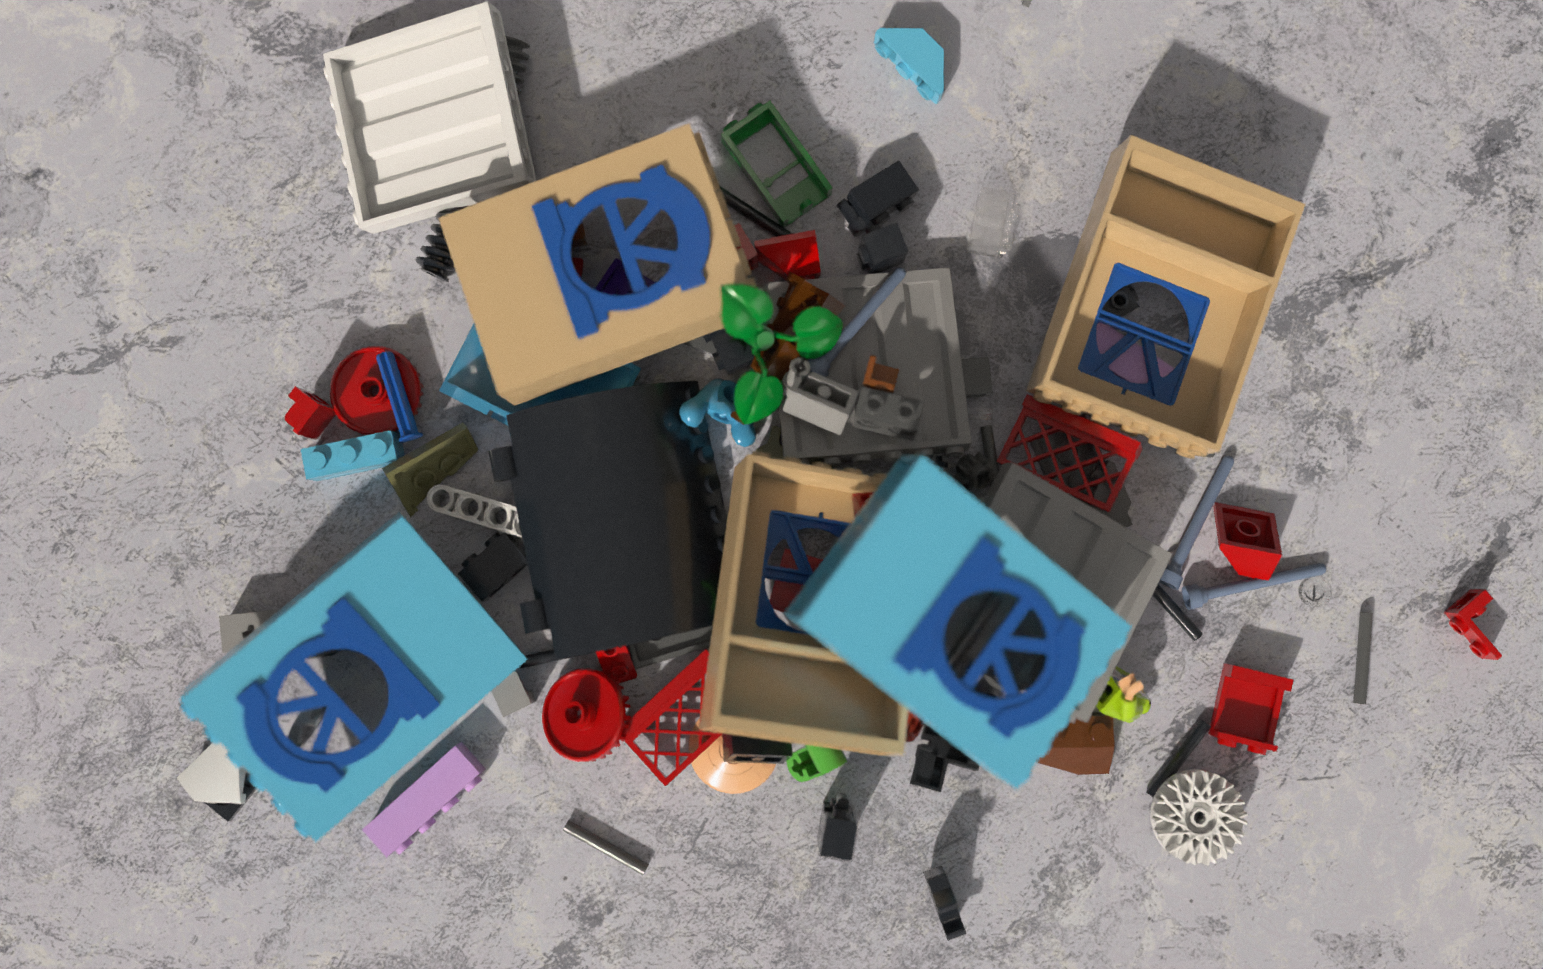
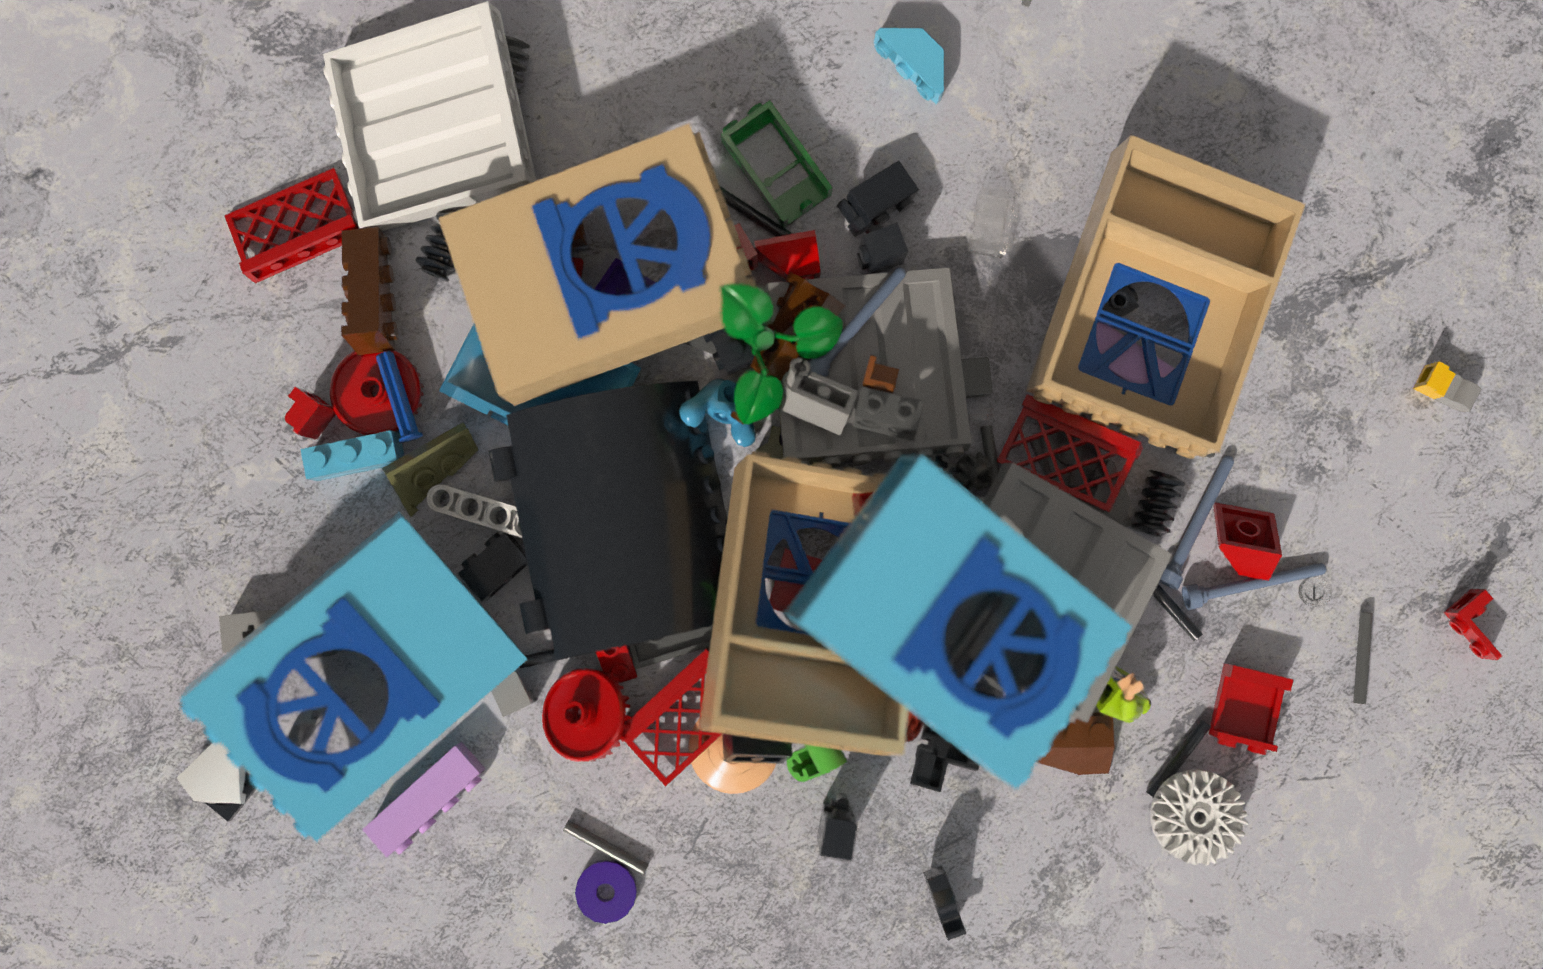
none -> red fence [224,168,359,284]
none -> reddish brown wedge [341,227,398,355]
none -> dark purple tile [575,860,637,924]
none -> black piece [1131,470,1185,538]
none -> leg [1413,361,1481,412]

